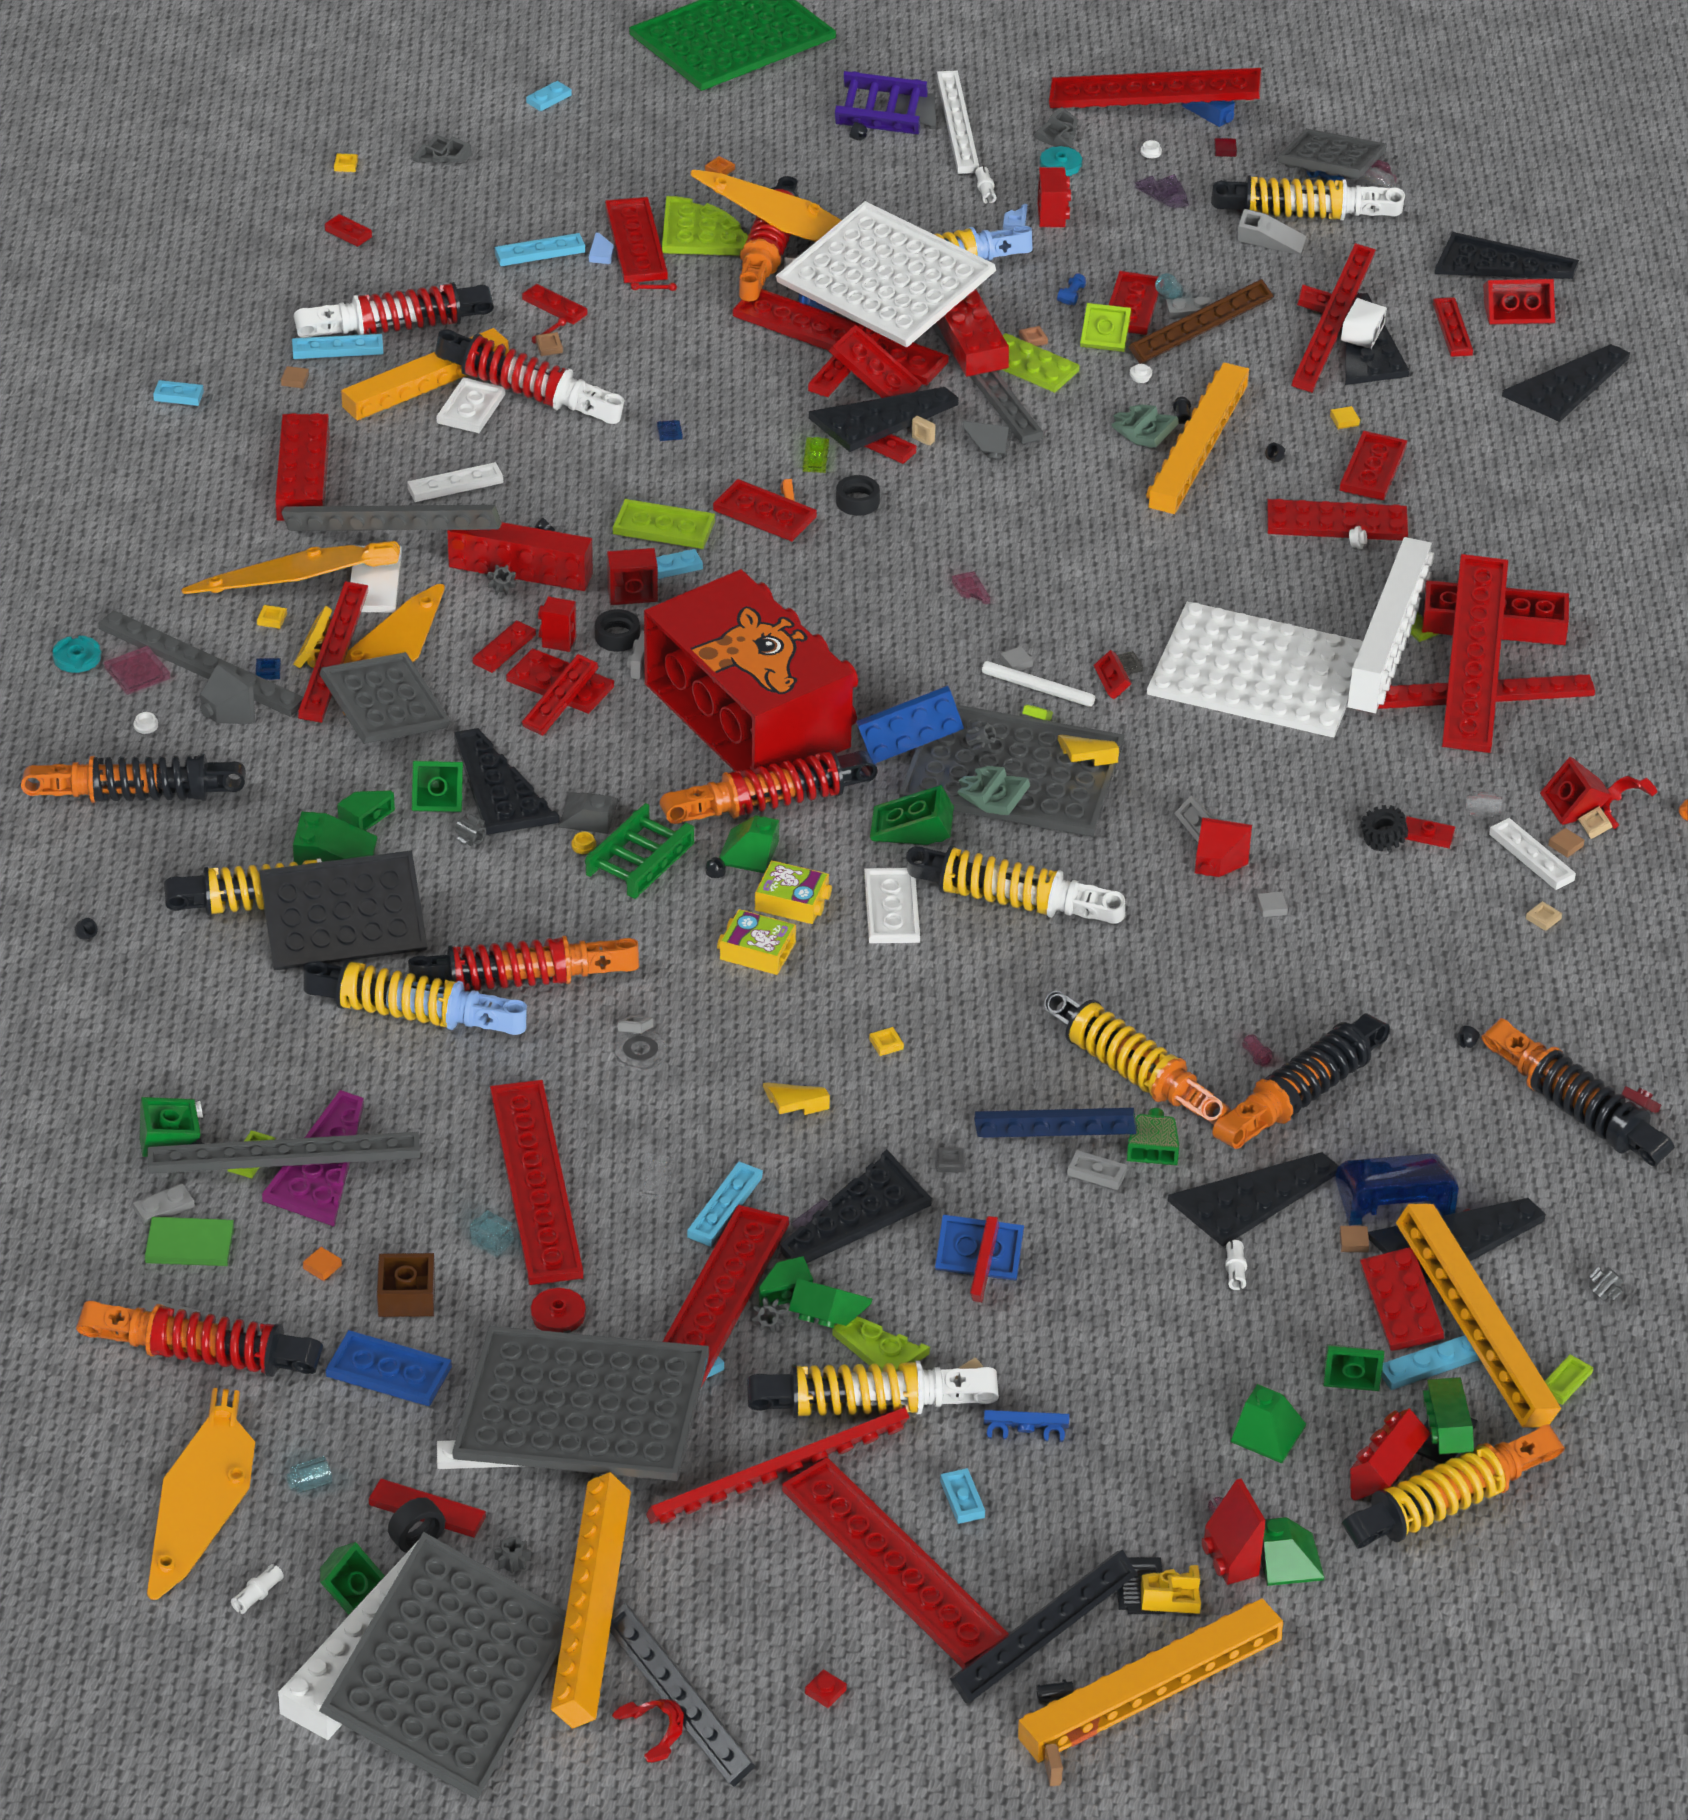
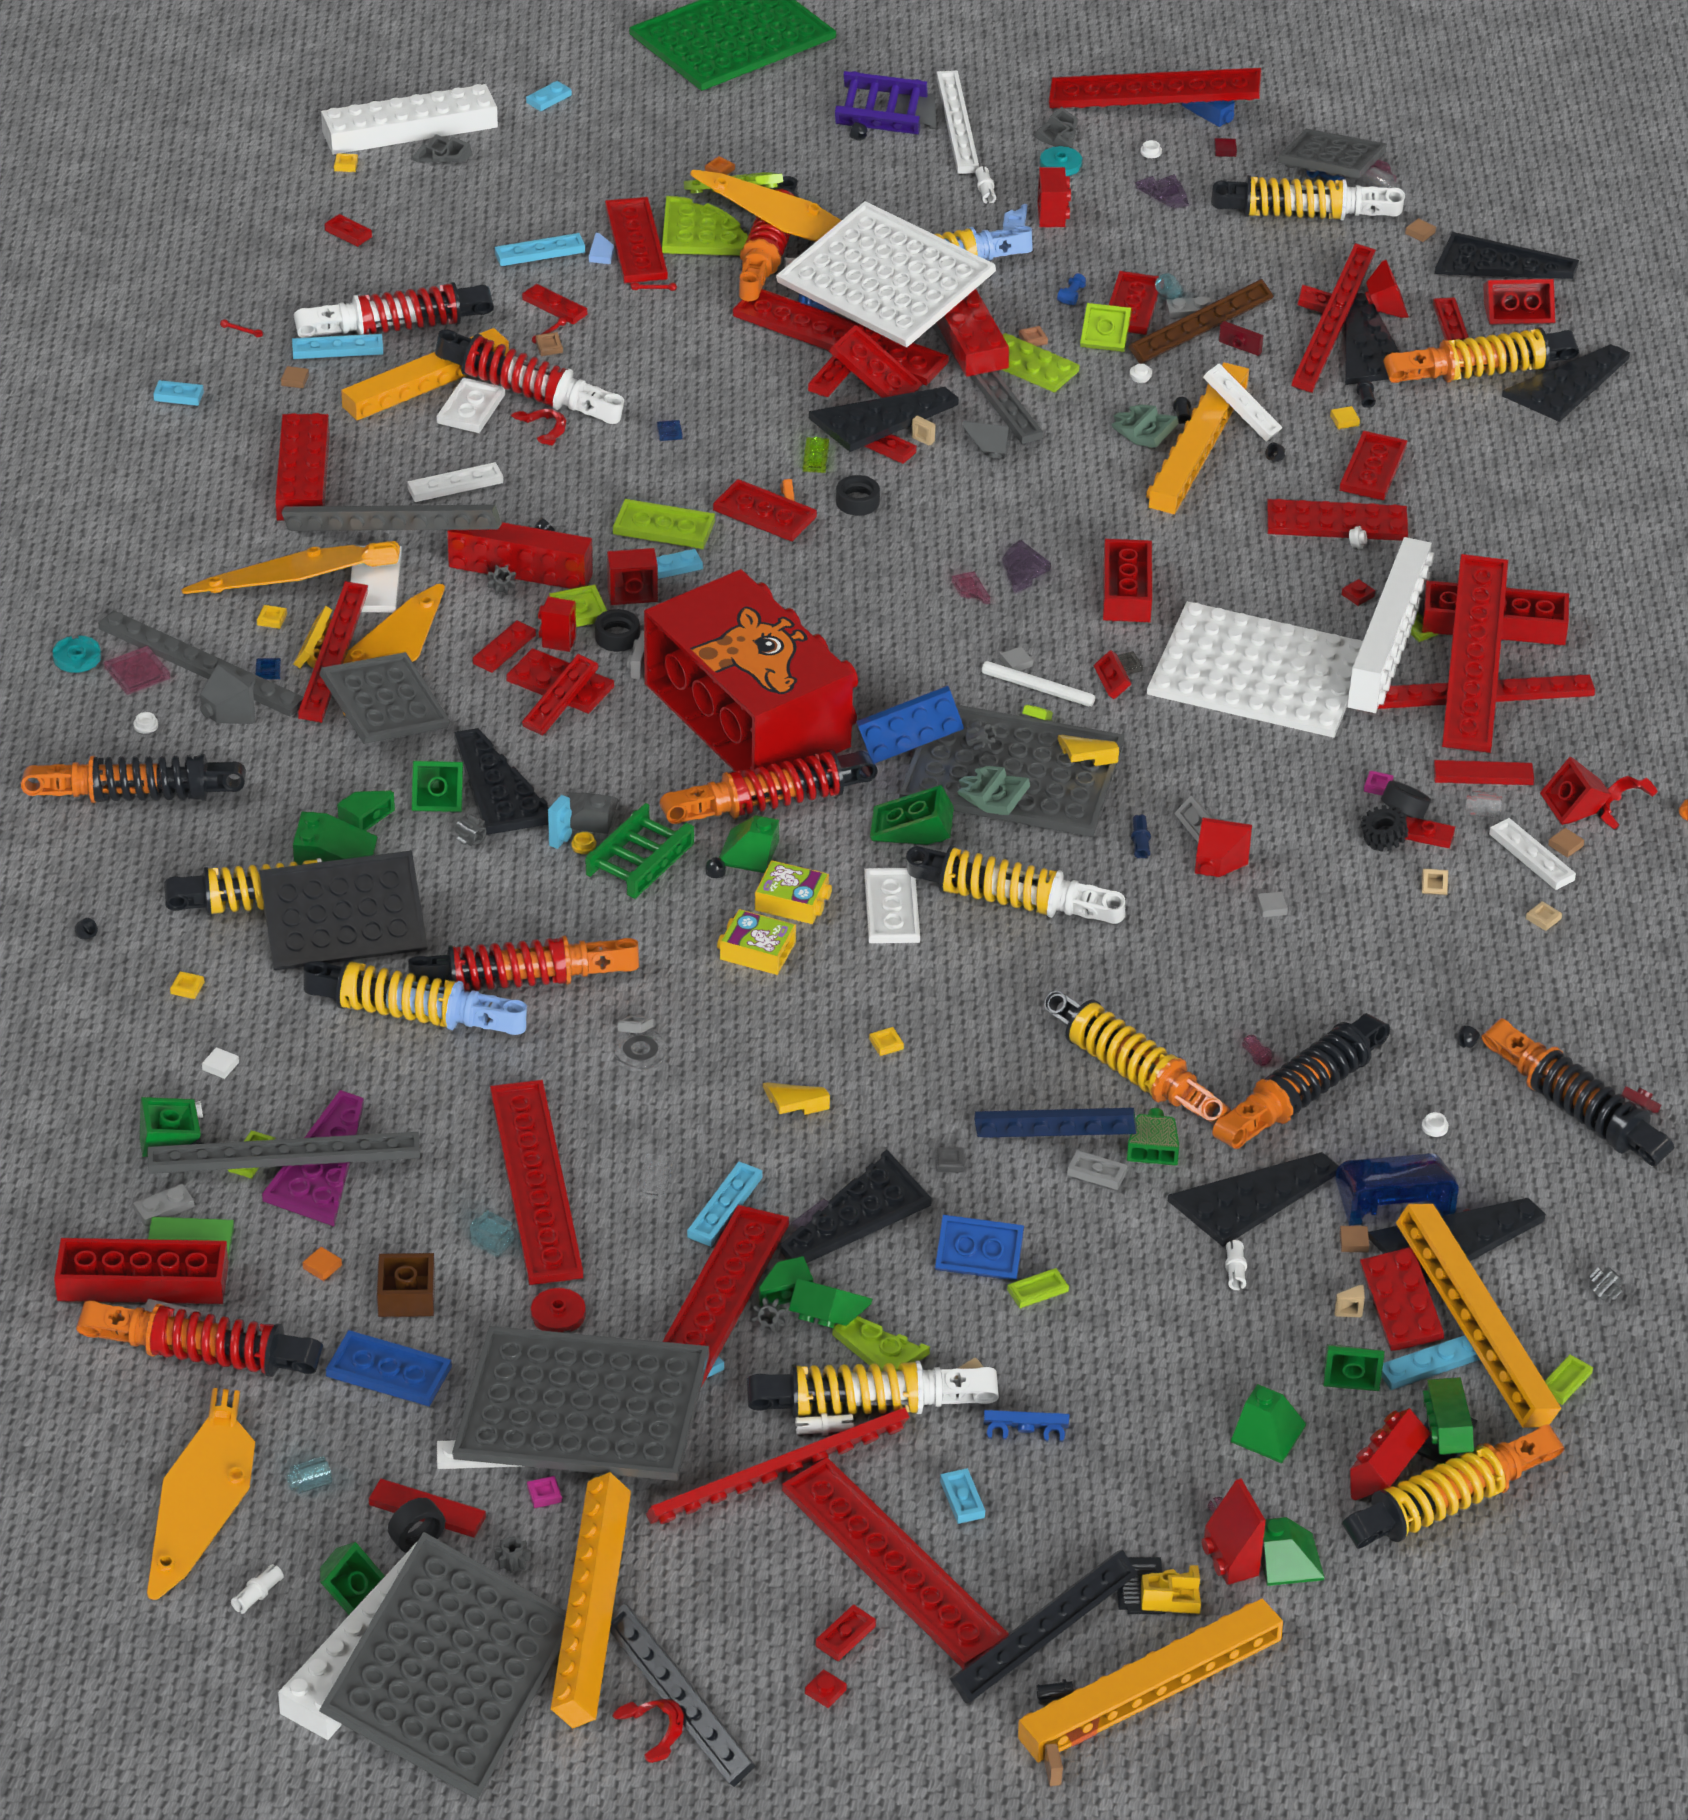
red tile [970,1216,999,1303] -> none
light grey slope [1238,209,1306,255] -> none
white piece [1341,298,1387,349] -> none
tan tile [1578,806,1612,839] -> none
none -> red brick [54,1238,229,1304]
none -> yellow tile [170,971,205,999]
none -> white tile [202,1047,239,1079]
none -> red hinge [220,319,263,337]
none -> white brick [321,84,498,155]
none -> red helmet [511,409,566,446]
none -> dark pink tile [527,1476,562,1508]
none -> medium azure plate [548,795,572,849]
none -> lime plate [549,585,607,627]
none -> lime plate [684,172,783,194]
none -> white pin [795,1413,854,1436]
none -> red plate [816,1604,876,1661]
none -> clear purple slope [1002,539,1051,594]
none -> lime tile [1007,1268,1069,1308]
none -> red brick [1103,539,1152,622]
none -> dark blue axle [1131,814,1151,858]
none -> white plate [1203,363,1282,442]
none -> dark red plate [1219,321,1264,356]
none -> tan slope [1334,1285,1365,1317]
none -> red plate [1341,579,1375,606]
none -> black pin [1356,380,1376,408]
none -> dark pink tile [1364,771,1394,795]
none -> red slope [1365,259,1409,318]
none -> black tyre [1381,781,1431,819]
none -> piece [1383,327,1579,383]
none -> medium nougat tile [1405,218,1436,242]
none -> tan slope [1422,869,1448,895]
none -> white plate [1422,1112,1449,1137]
none -> red tile [1433,760,1534,785]

